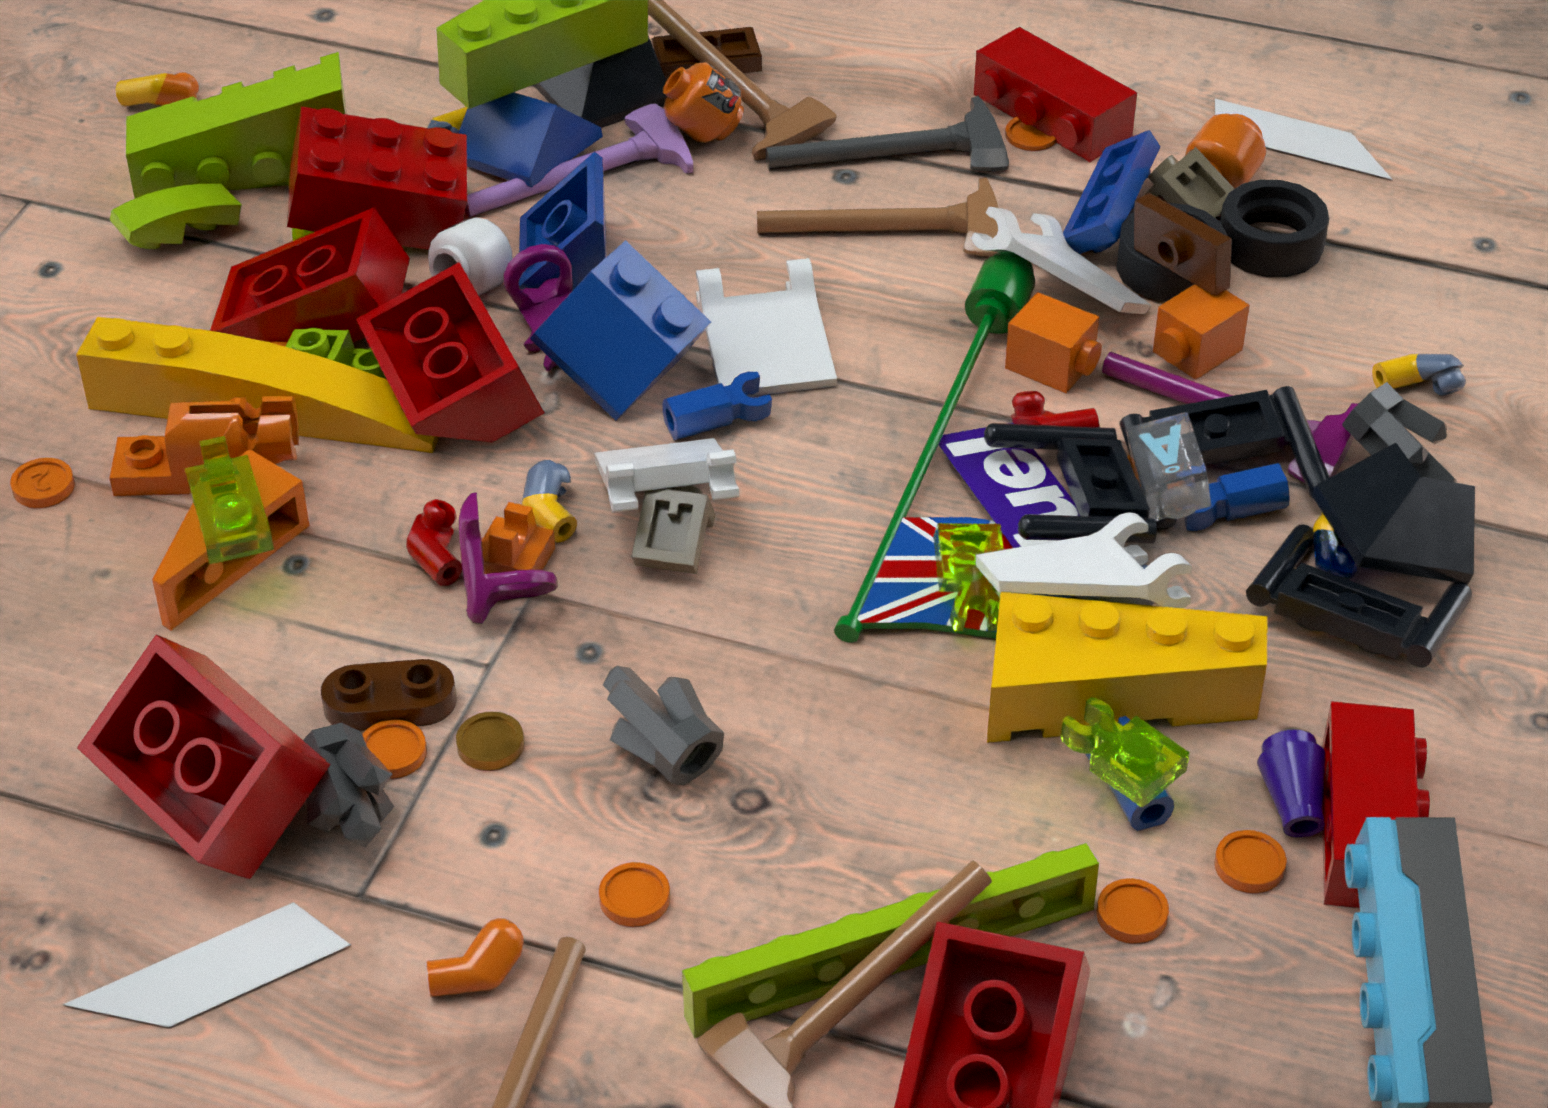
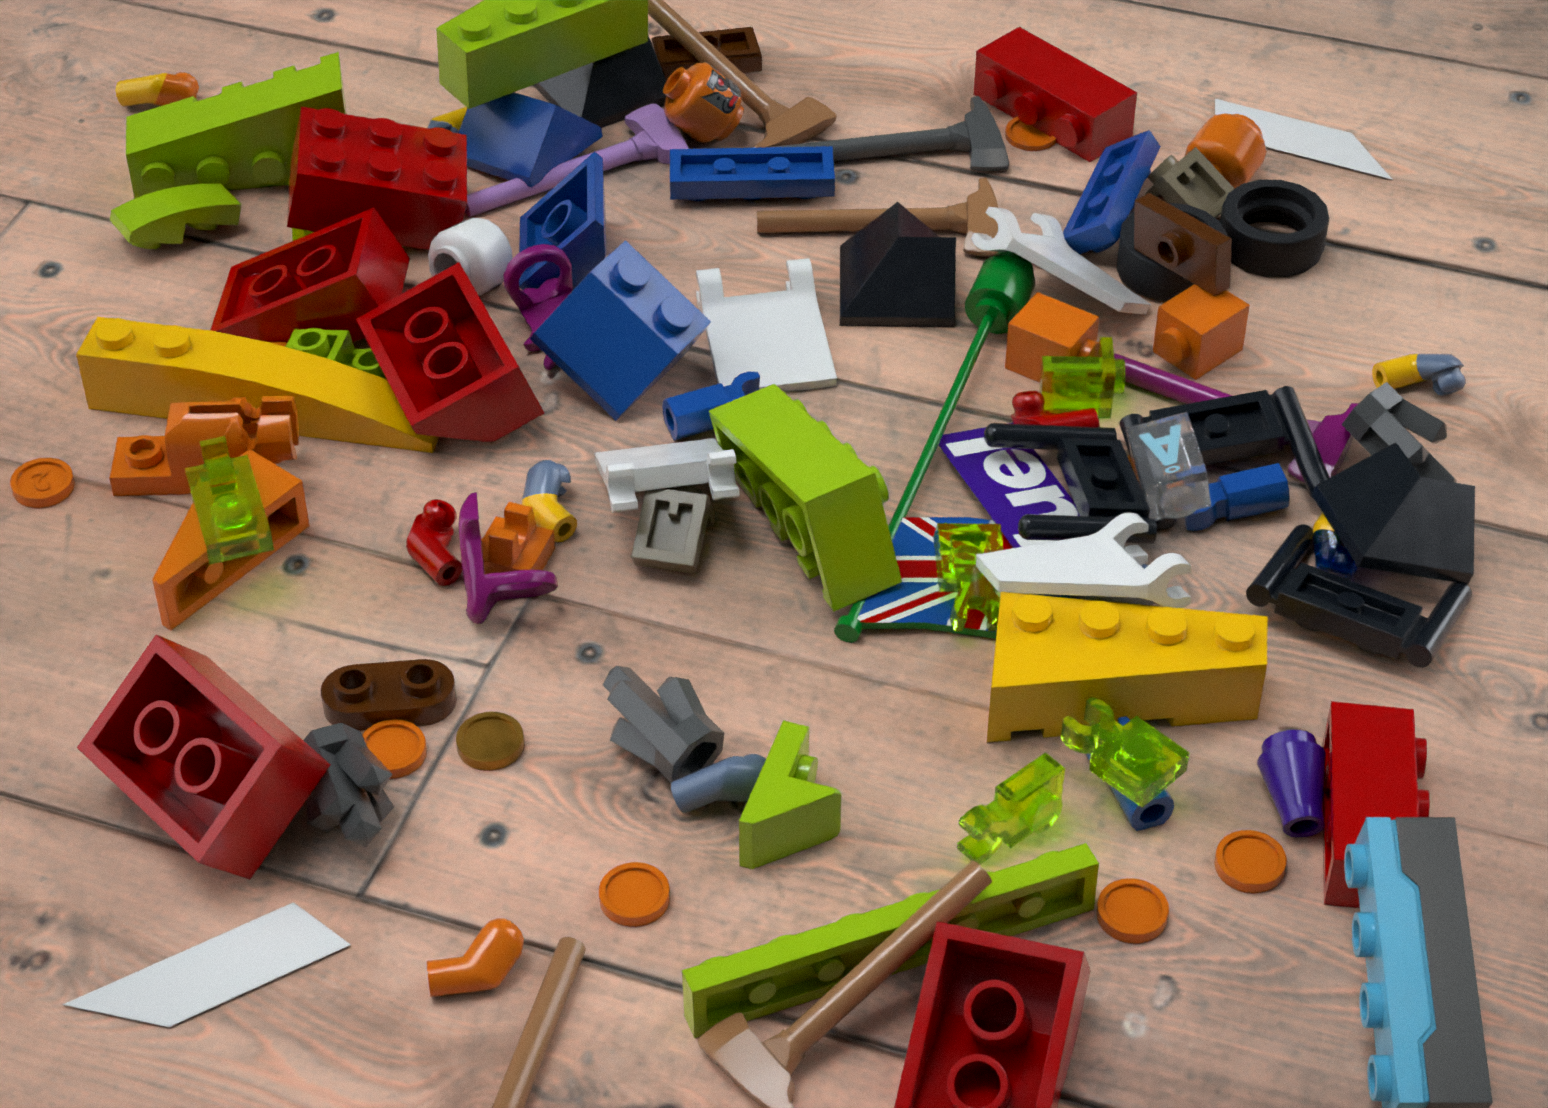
none -> blue plate [670,146,835,201]
none -> sand blue arm [671,754,766,813]
none -> lime wedge [709,384,902,612]
none -> lime slope [739,720,841,869]
none -> black slope [839,202,956,327]
none -> clear neon green plate [957,752,1065,864]
none -> clear neon green bracket [1039,337,1125,418]

